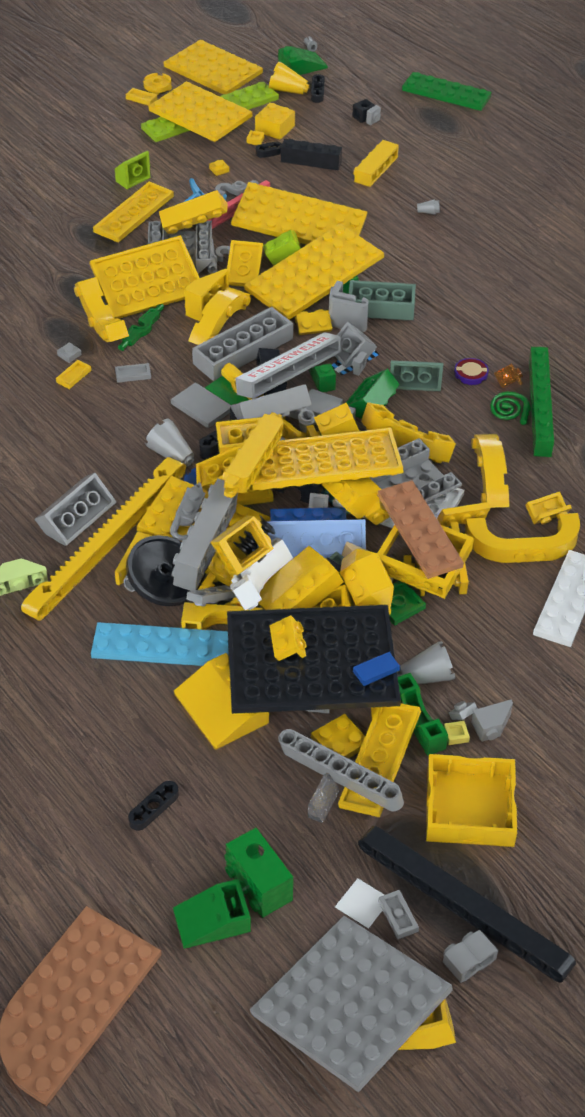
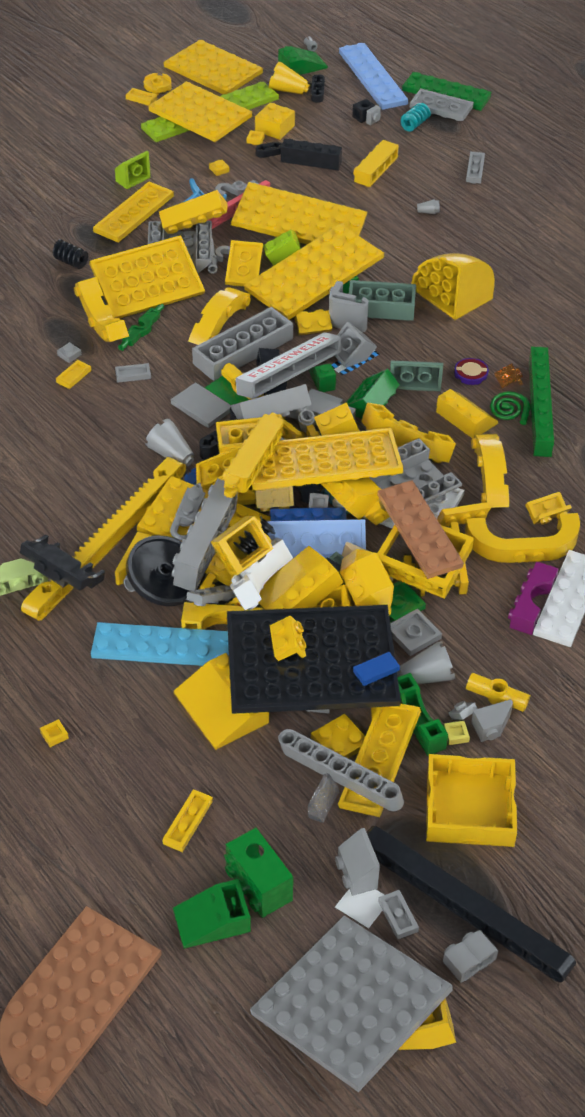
light grey slope [34,473,116,546] -> none
black beam [128,781,179,831] -> none
yellow slope [184,269,229,321] -> none
light grey plate [352,351,367,376] -> none
none -> black bracket [20,534,105,591]
none -> yellow plate [40,719,69,747]
none -> black piece [53,239,89,269]
none -> yellow plate [162,789,213,852]
none -> yellow bracket [255,486,294,512]
none -> light grey slope [335,828,380,896]
none -> light blue plate [339,43,408,110]
none -> light grey plate [390,609,442,656]
none -> teal piece [400,103,431,132]
none -> light grey plate [409,88,474,121]
none -> yellow brick [411,253,495,320]
none -> yellow slope [436,389,498,438]
none -> light grey plate [466,151,485,184]
none -> yellow piece [466,673,530,712]
none -> magenta arch [508,561,559,635]

